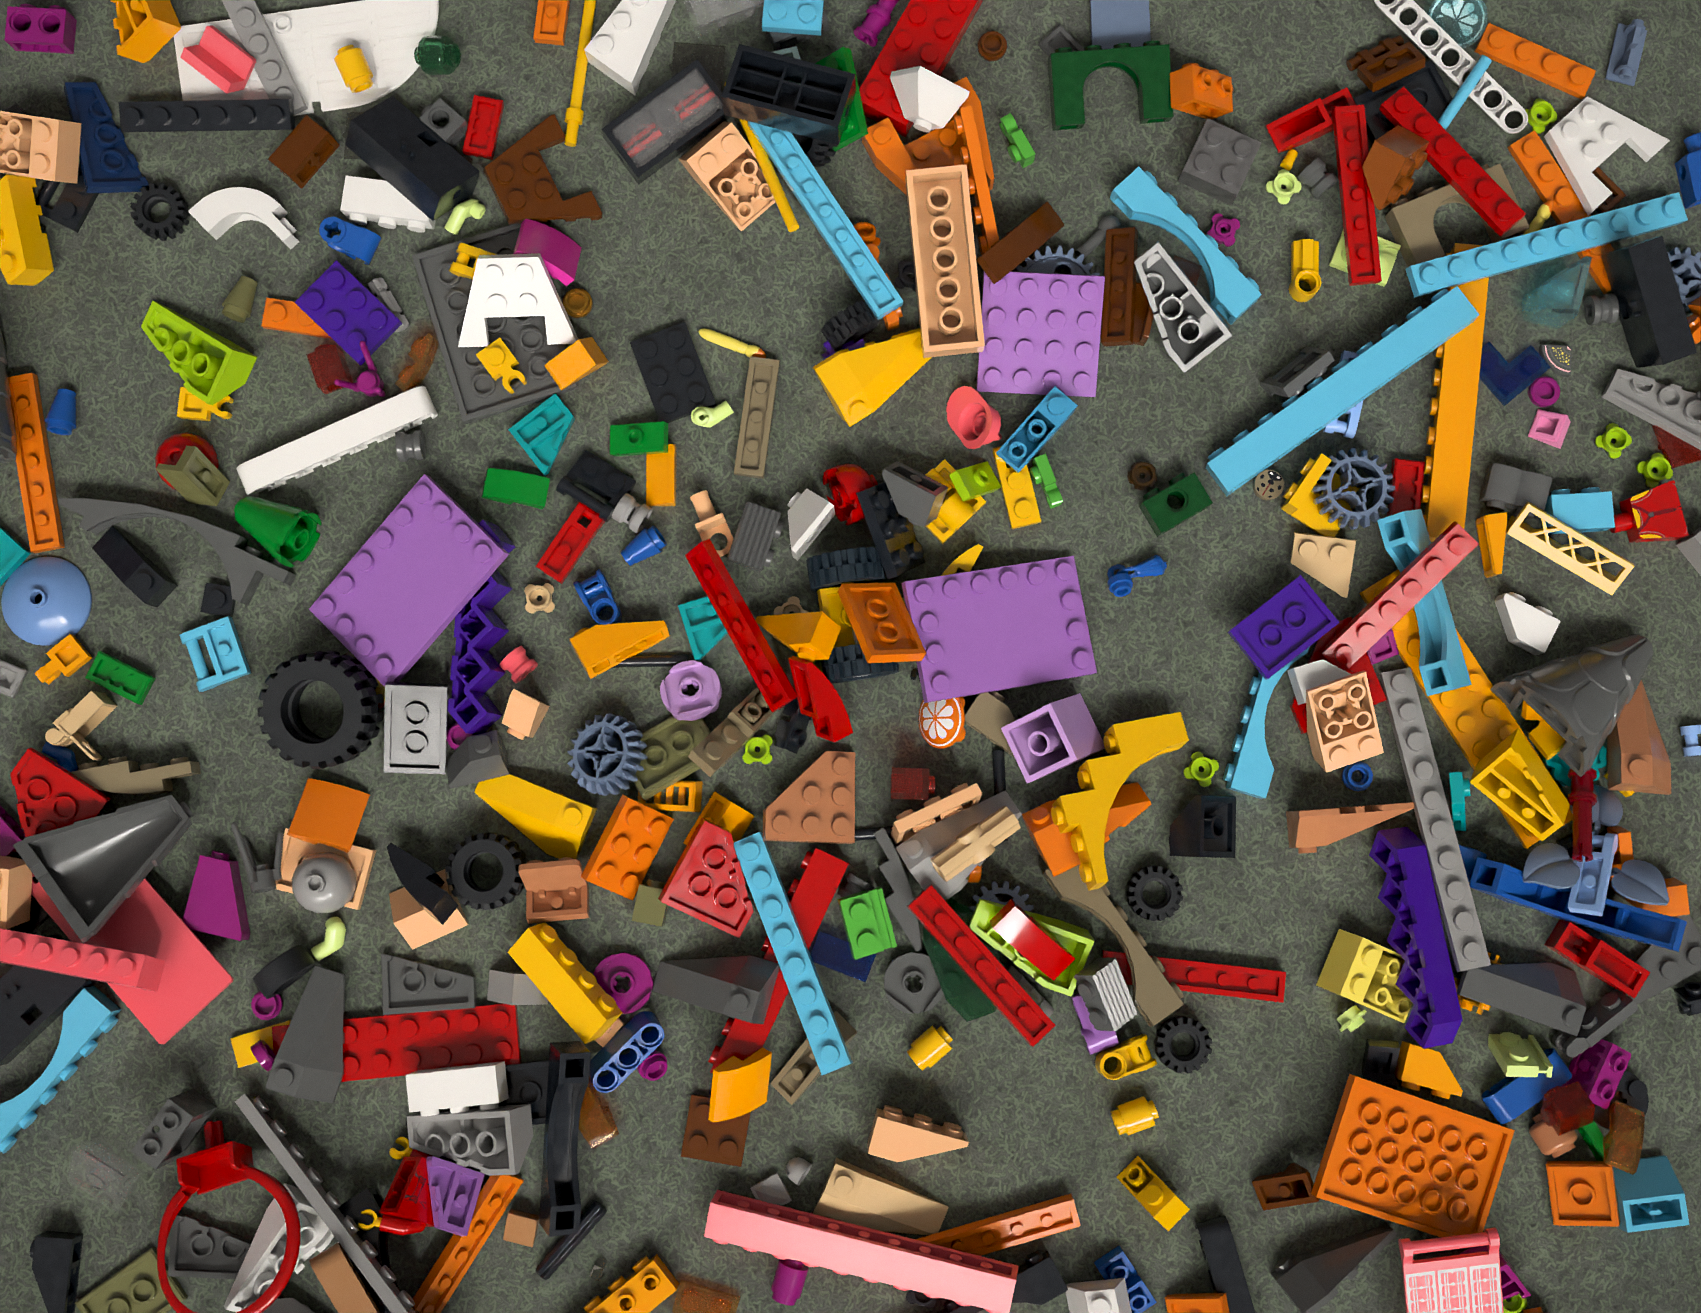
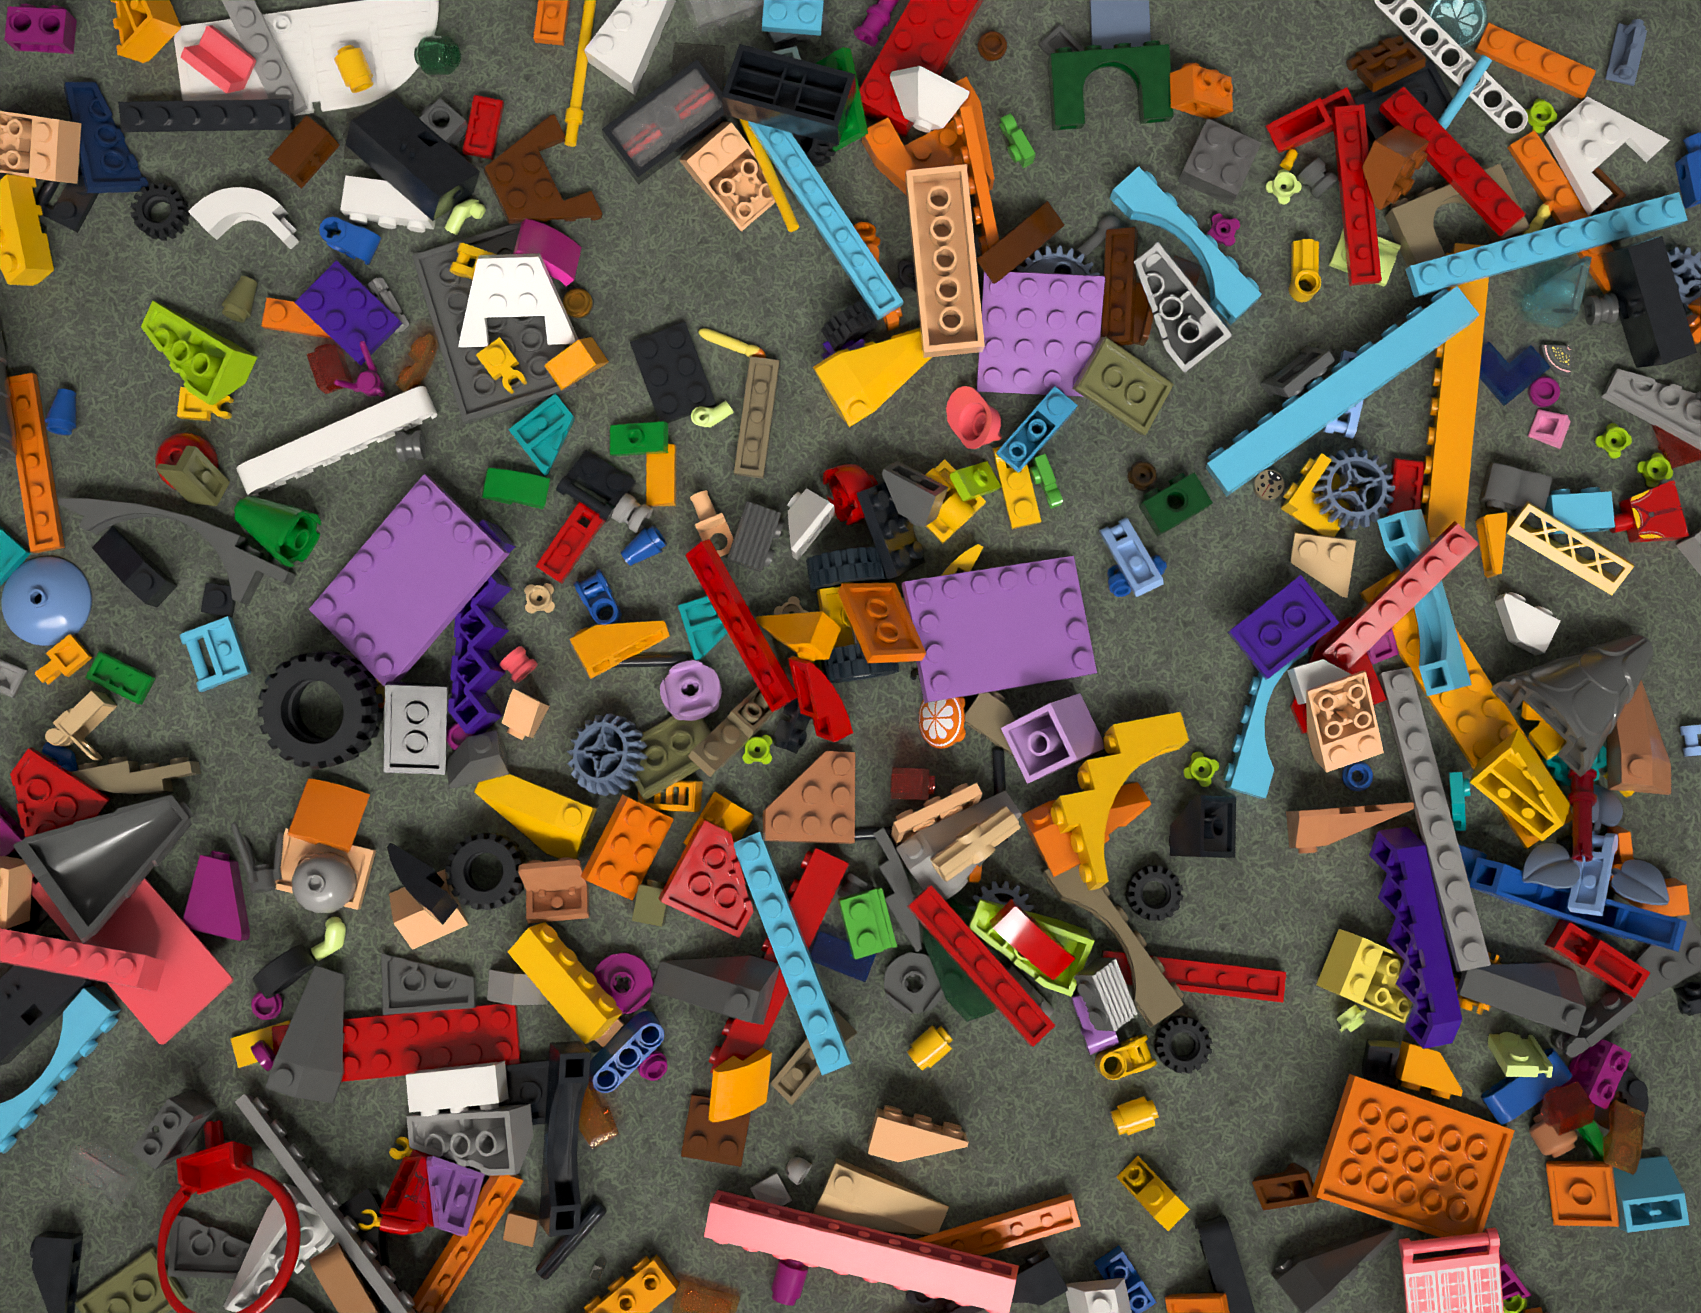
none -> olive tile [1072,337,1174,435]
none -> light blue plate [1099,517,1164,597]

